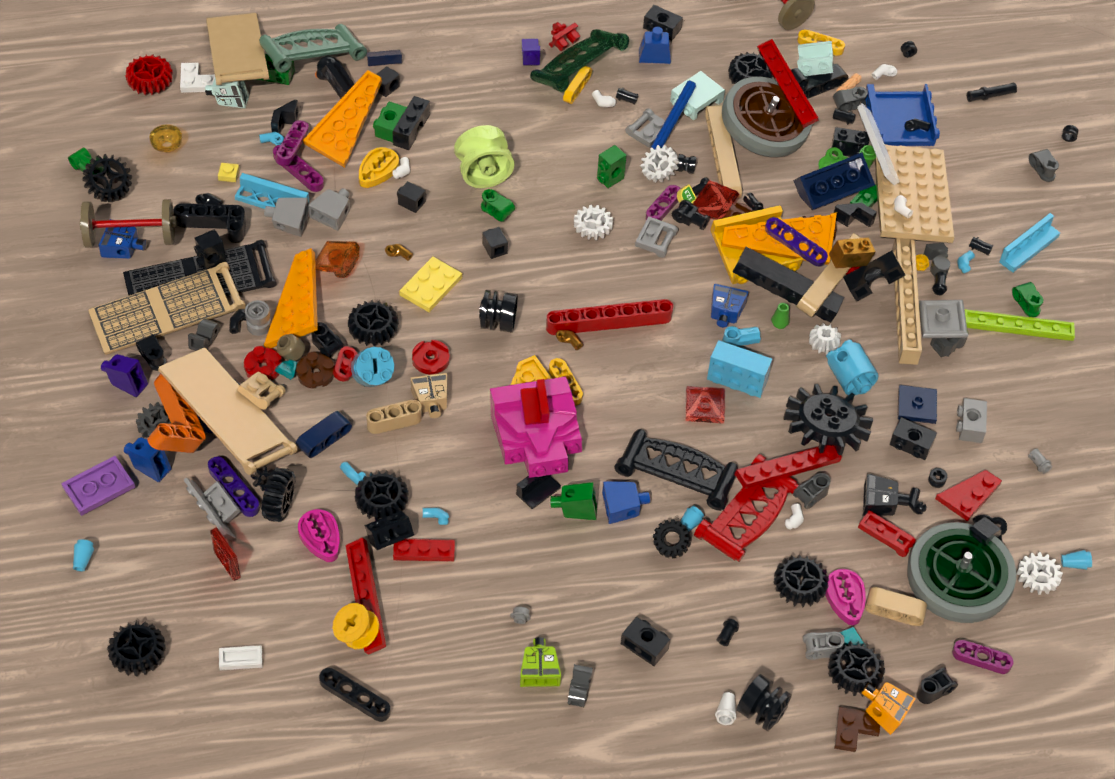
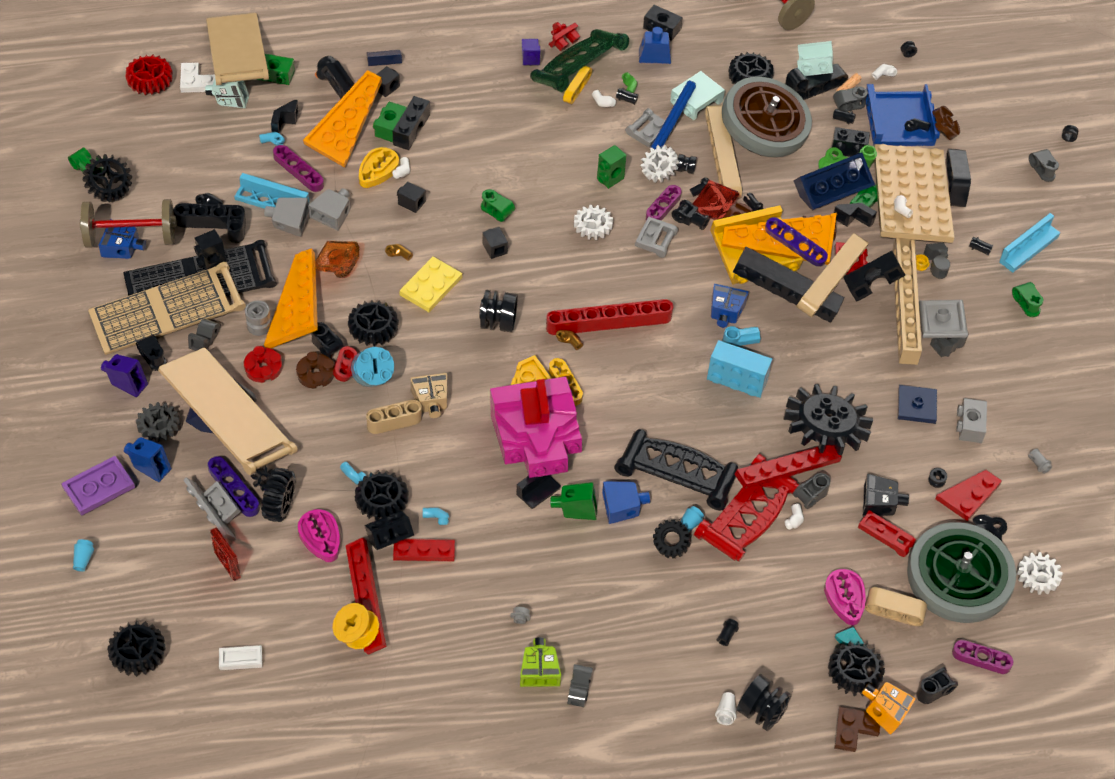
orange beam [147,373,206,453] -> none
clear yellow piece [149,124,182,153] -> none
light yellow plate [218,163,239,182] -> none
black arm [229,309,246,334] -> none
tan plate [237,371,285,409] -> none
sand green piece [259,24,367,73] -> none
magenta beam [275,120,309,166] -> none
teal tile [275,360,298,380] -> none
dark tan head [277,334,305,361] -> none
dark blue beam [296,411,352,458] -> none
black beam [319,668,391,722] -> none
red plate [412,340,450,375] -> none
yellowish green piece [454,125,514,188] -> none
black brick [620,617,670,667] -> none
tile [677,184,697,206] -> none
clear red tile [685,386,725,424] -> none
red plate [757,39,819,128] -> none
bright green cone [771,303,790,329] -> none
black gear [773,554,829,608] -> none
yellow beam [797,29,845,56] -> none
light grey piece [803,631,844,660] -> none
white gear [809,323,841,355] -> none
medium azure cylinder [826,340,879,395] -> none
pearl gold brick [829,238,876,268] -> none
white tile [857,103,900,185] -> none
black brick [890,418,937,460] -> none
black arm [908,488,927,514] -> none
black pin [932,272,947,295] -> none
medium azure arm [957,250,975,273] -> none
lime tile [964,309,1075,341] -> none
black pin [966,82,1017,102] -> none
black slope [969,517,1001,547] -> none
medium azure cone [1061,550,1092,570] -> none
none -> bright green arm [622,72,637,93]
none -> reddish brown plate [932,106,960,140]
none -> black beam [946,148,971,207]

